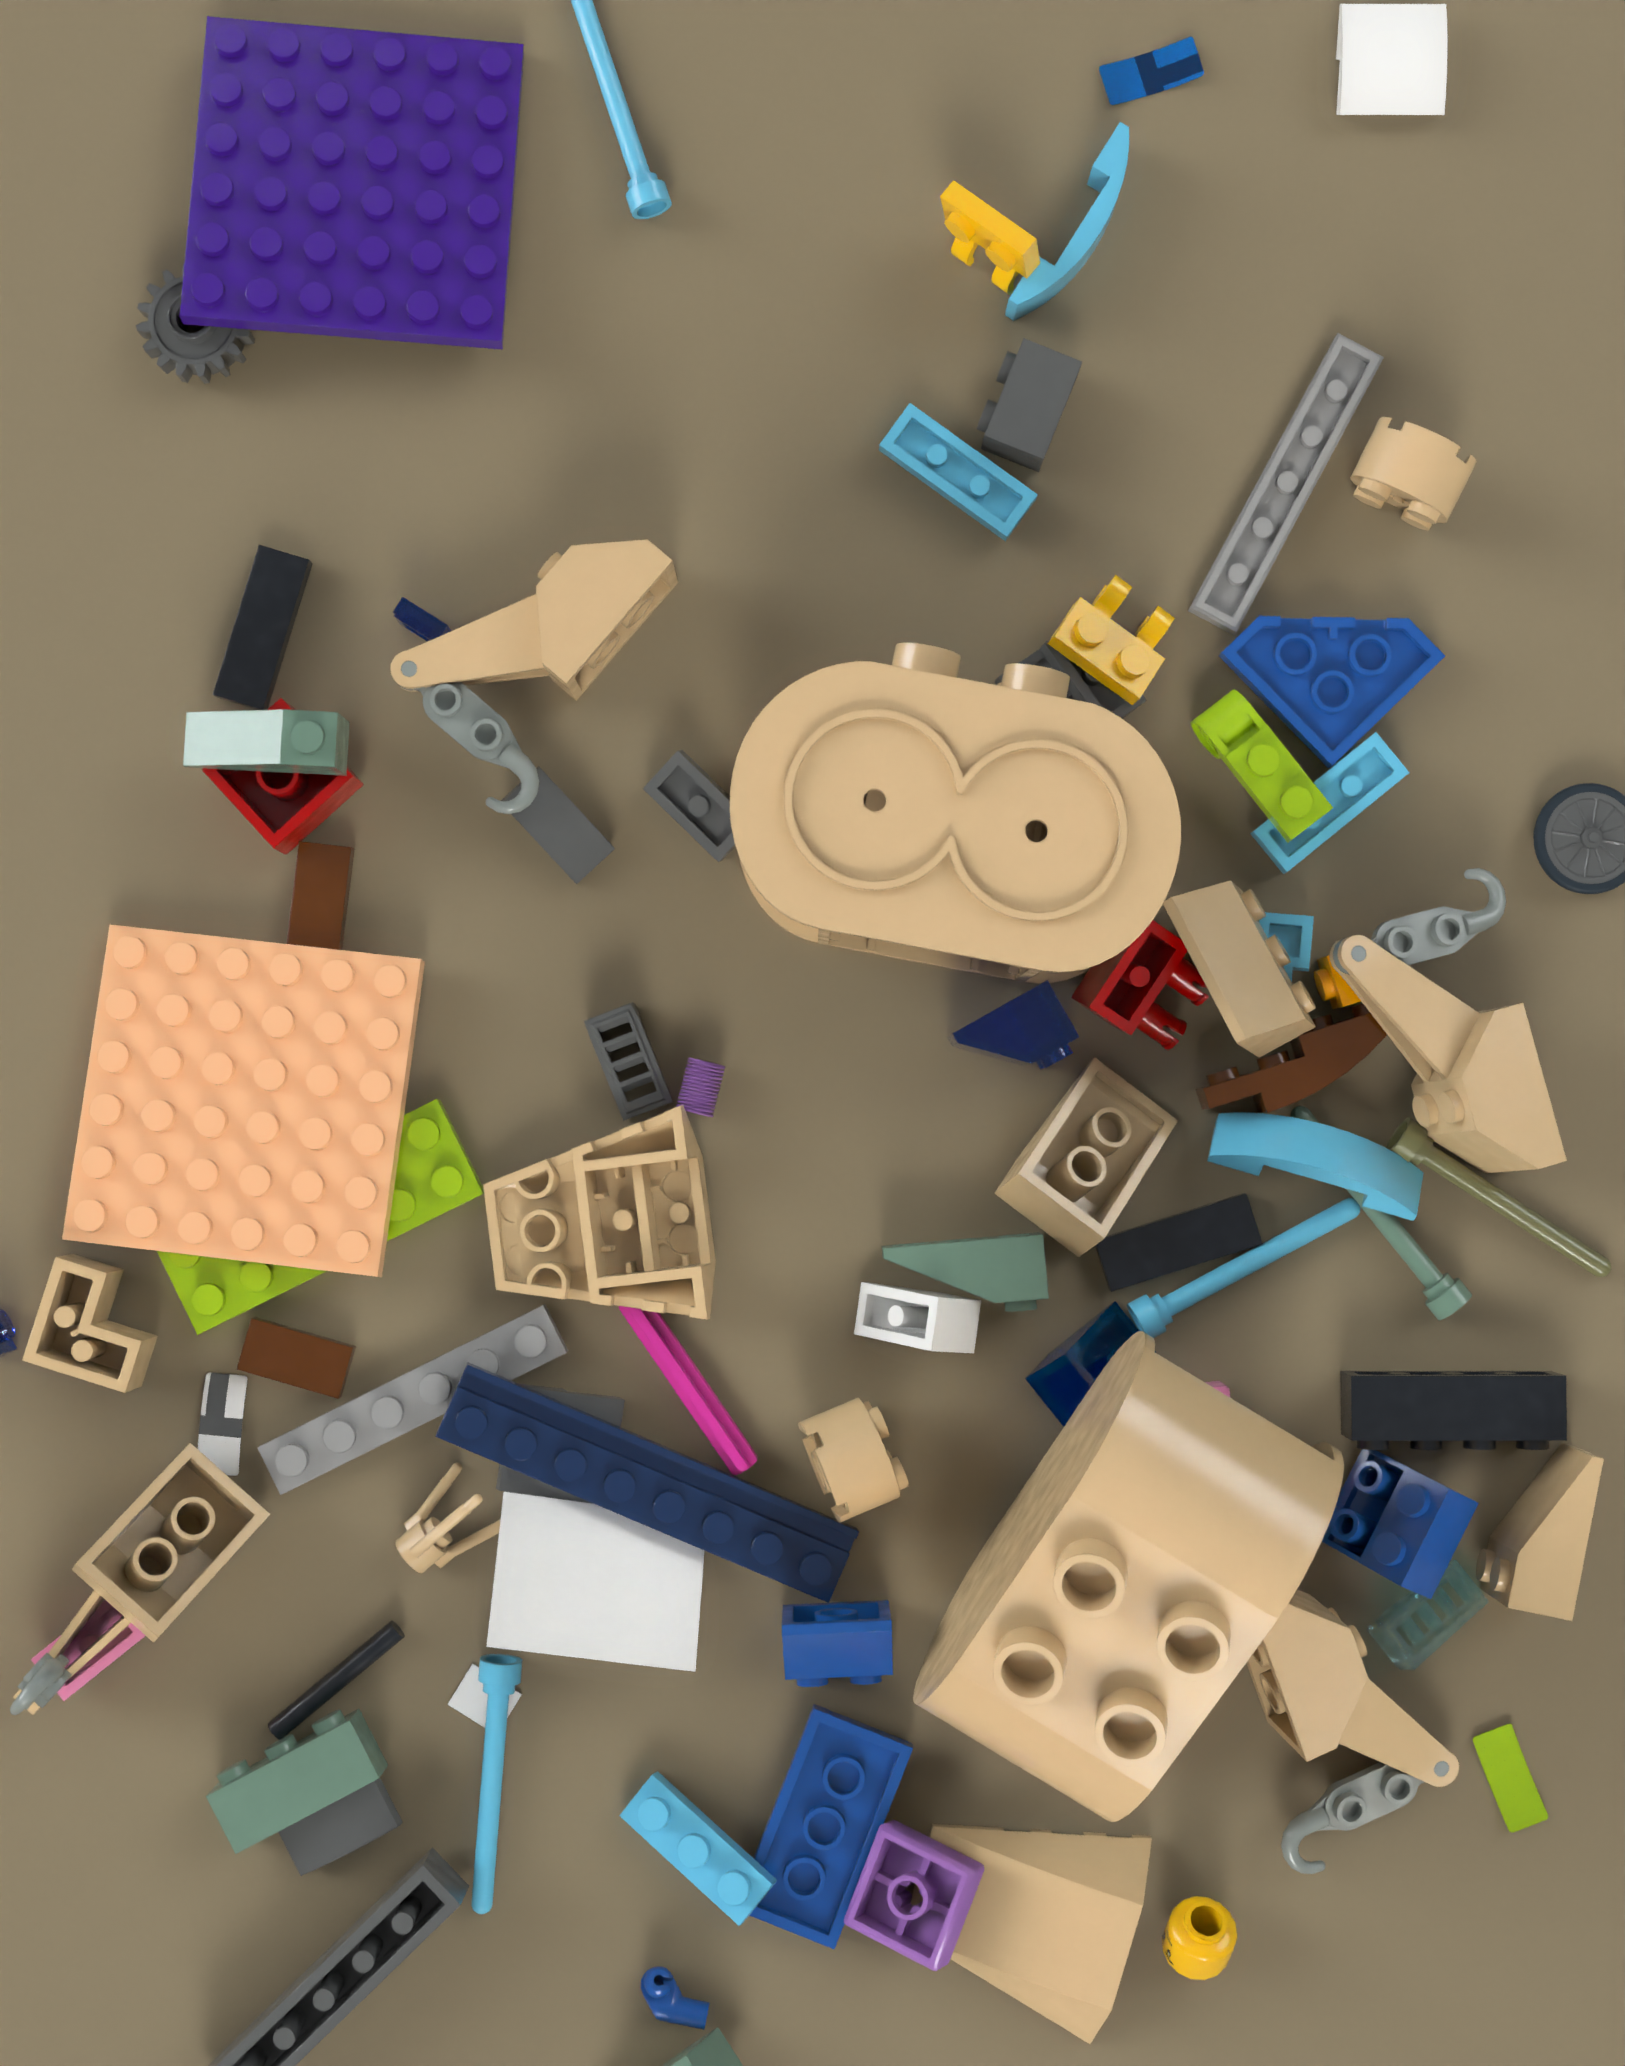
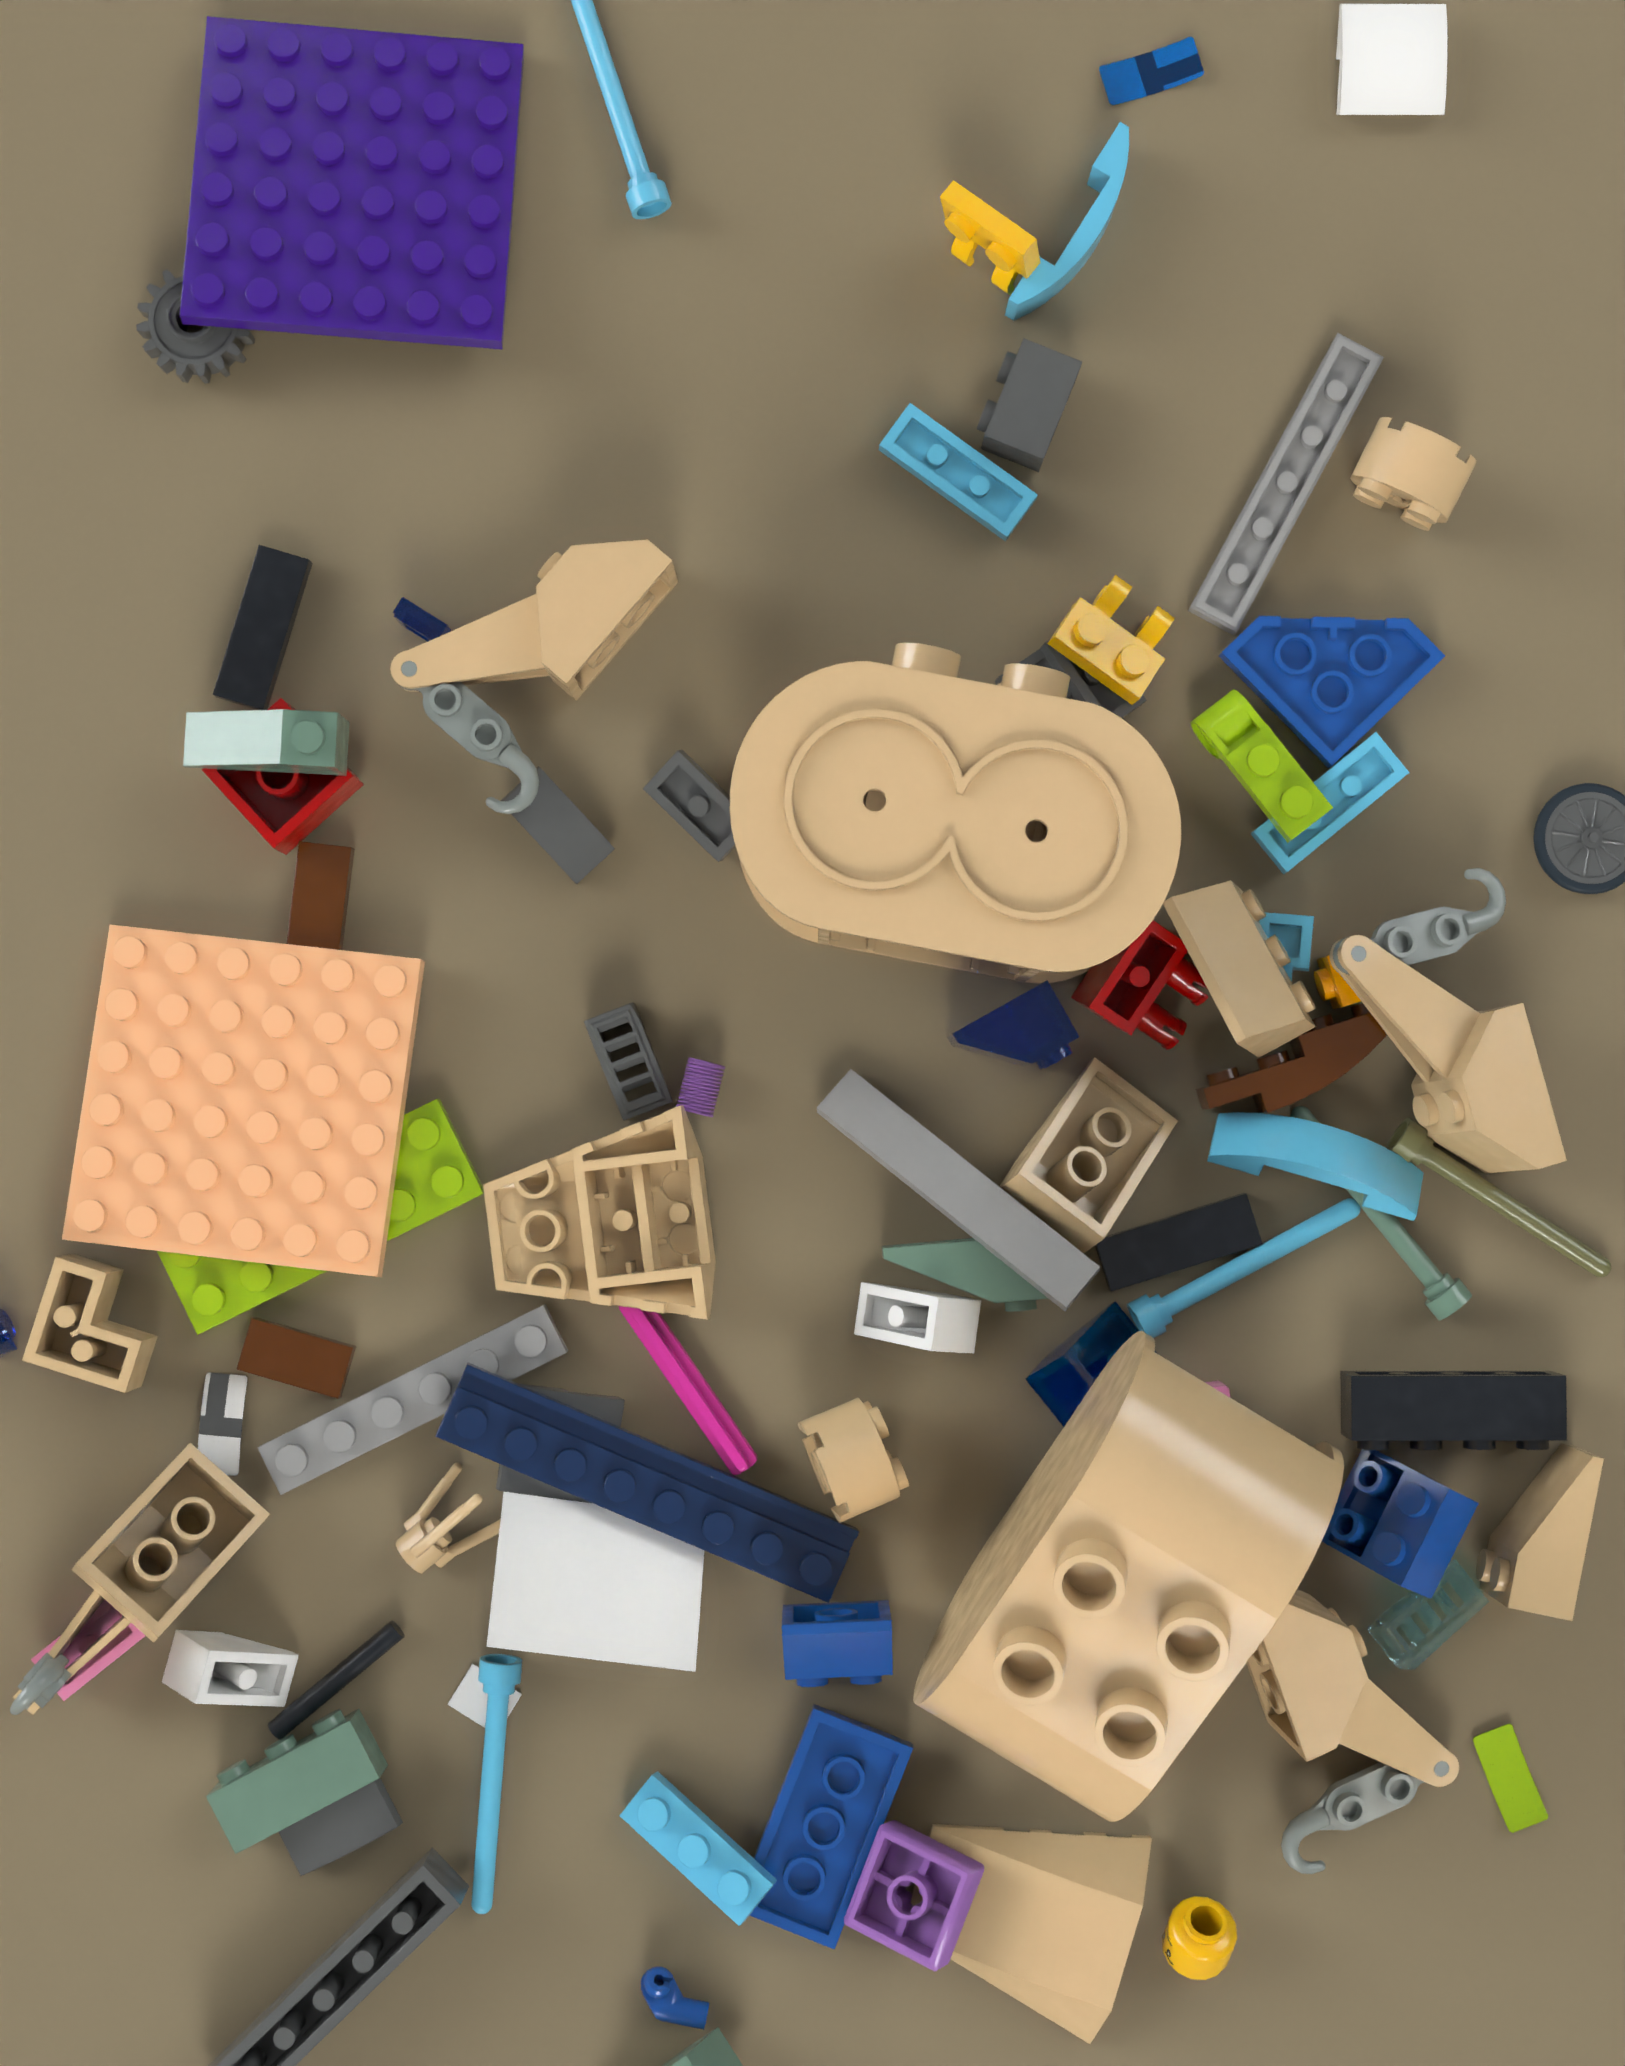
none -> white slope [162,1630,299,1707]
none -> light grey tile [817,1069,1100,1312]

